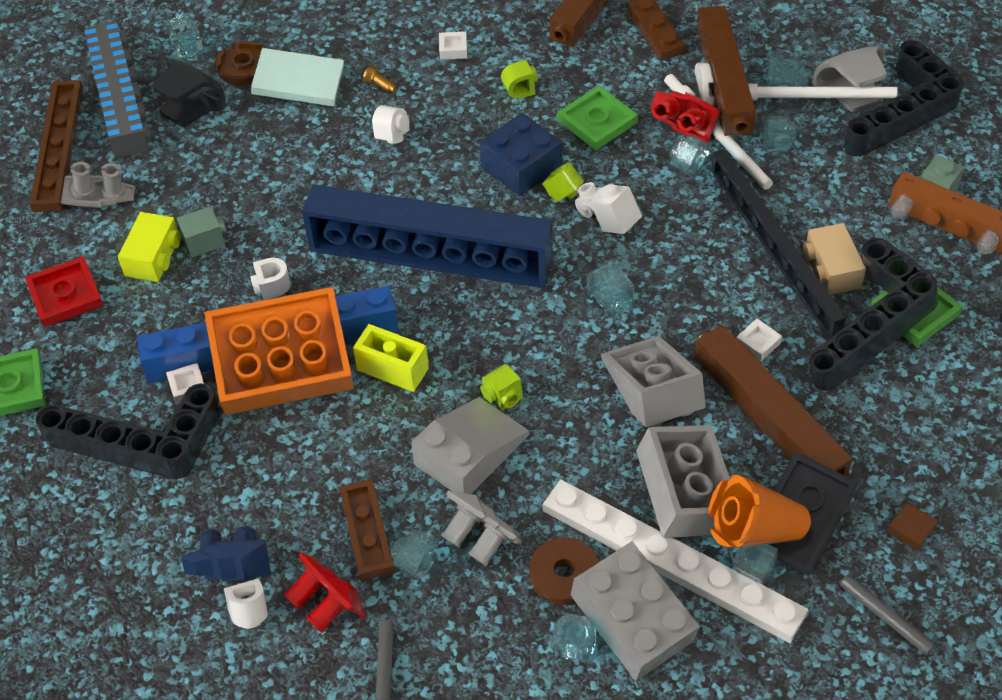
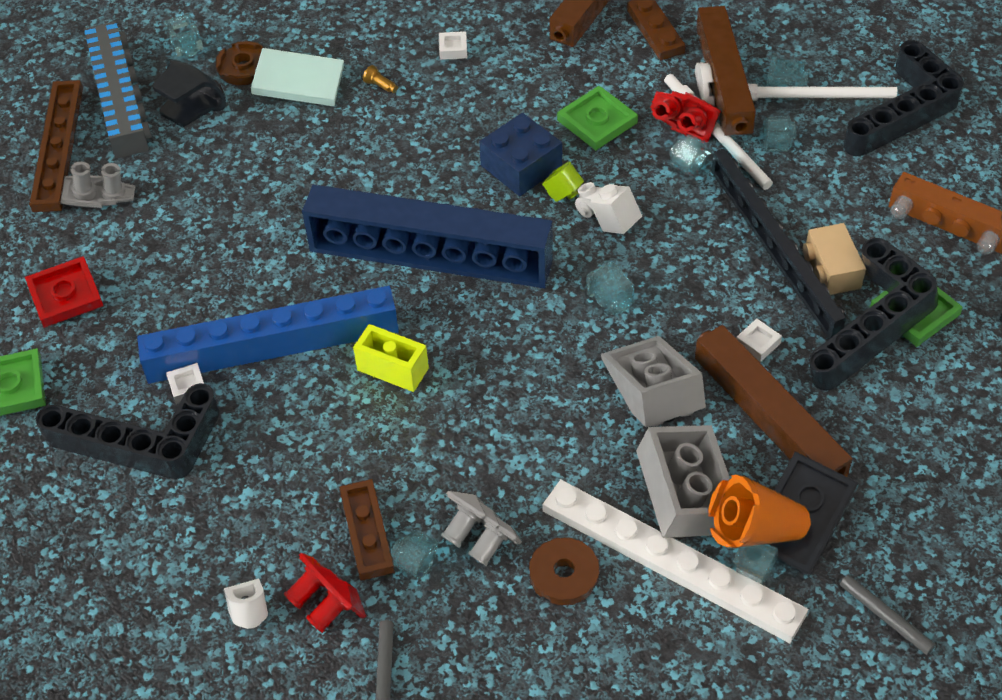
neon yellow brick [118,212,181,282] -> none
sand green brick [176,206,227,258] -> none
dark blue connector [181,526,271,582] -> none
orange slope [204,287,354,415] -> none
white plate [250,258,290,300] -> none
white plate [372,105,410,144] -> none
light grey slope [411,397,530,494] -> none
lime plate [480,364,523,411] -> none
lime plate [501,60,538,99] -> none
clear light blue plate [551,614,596,661] -> none
light grey brick [570,541,700,681] -> none
light grey piece [812,46,887,112] -> none
reddish brown tile [887,502,938,551] -> none
sand green brick [921,155,964,192] -> none

